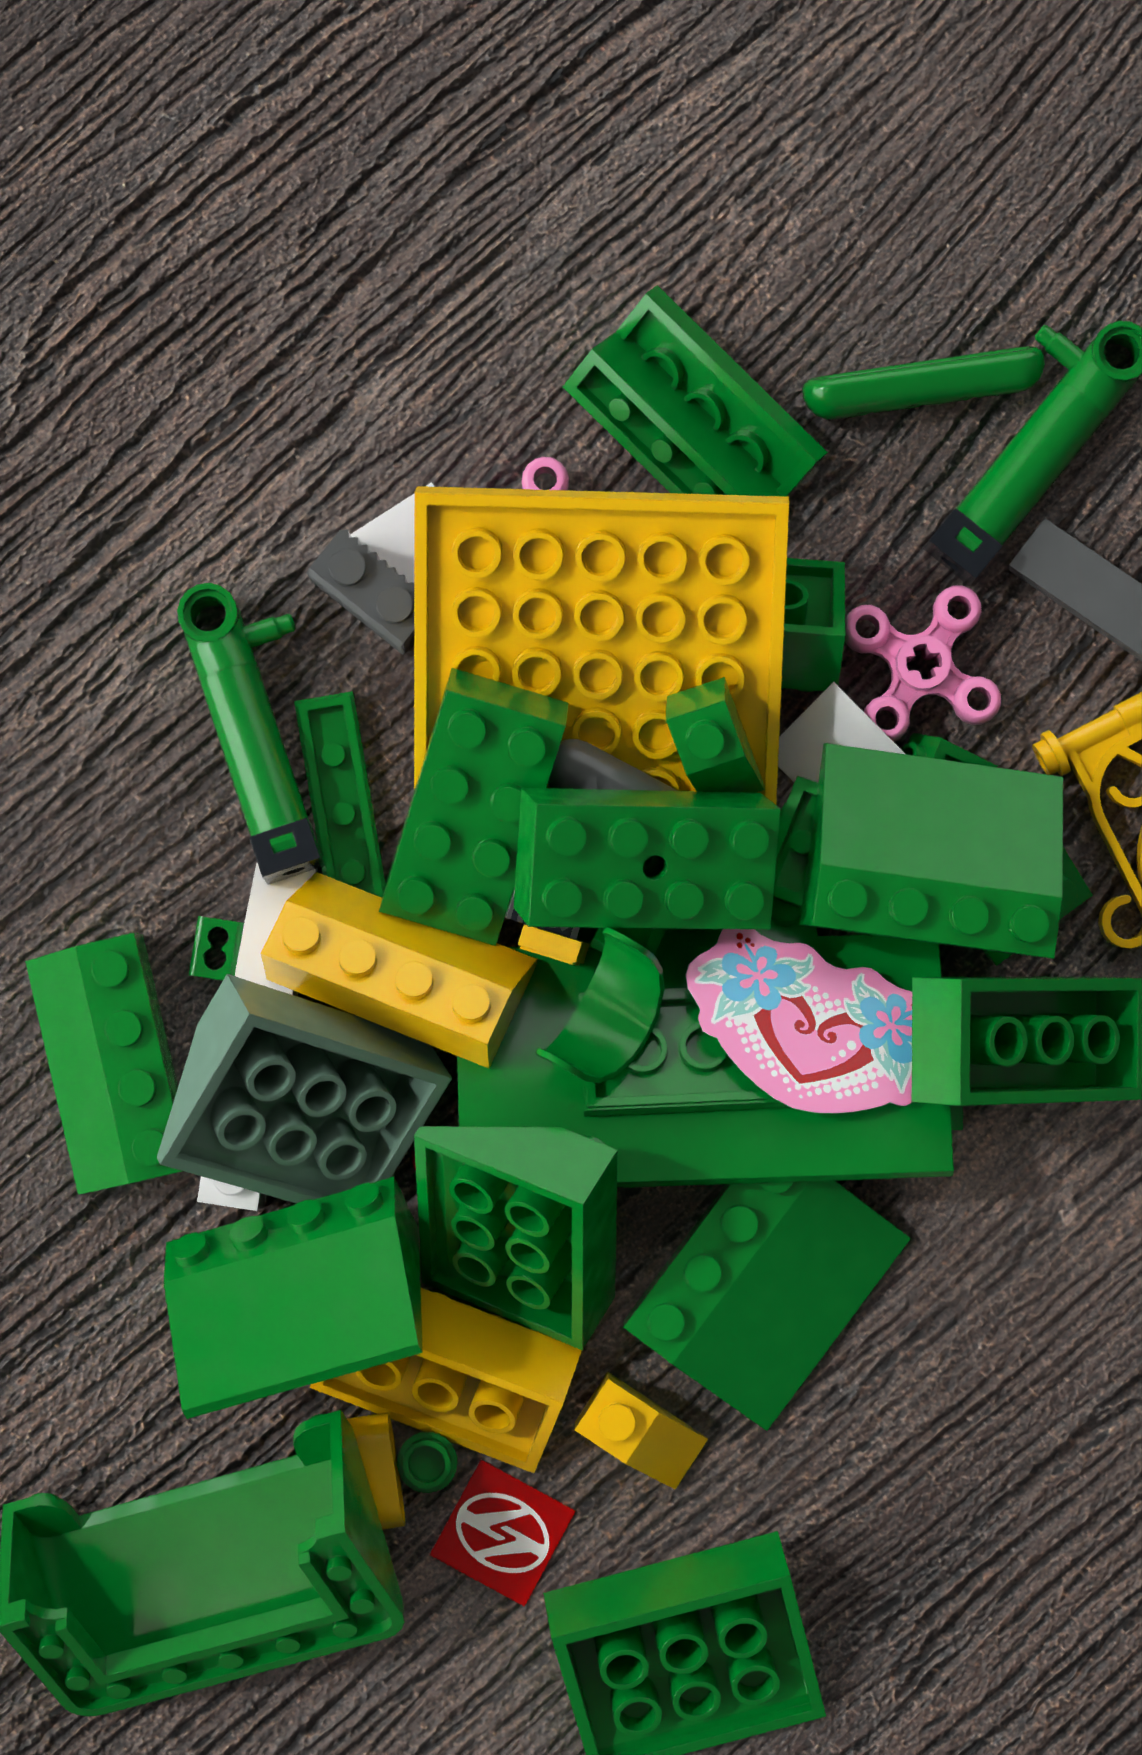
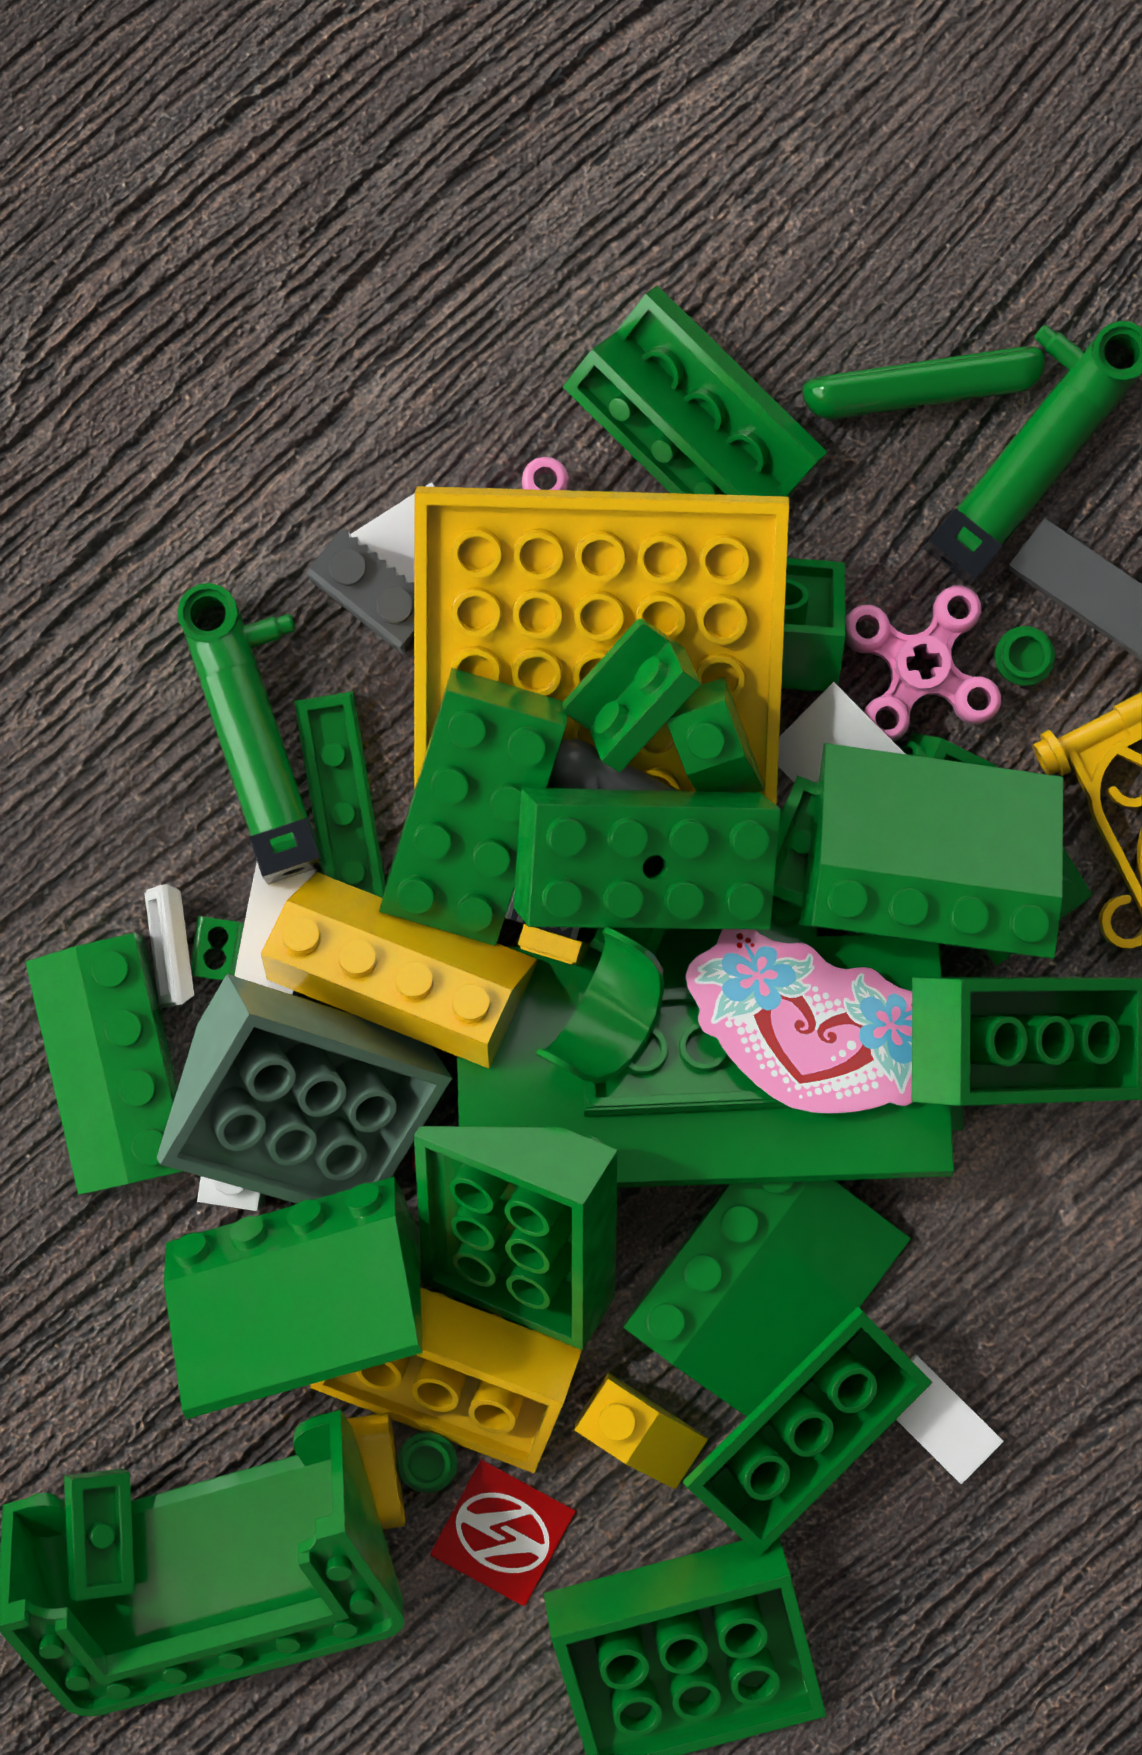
none -> green plate [64,1469,135,1601]
none -> white tile [144,884,194,1008]
none -> green bracket [562,619,701,773]
none -> green slope [682,1306,933,1556]
none -> white tile [896,1354,1004,1484]
none -> green plate [994,626,1055,686]

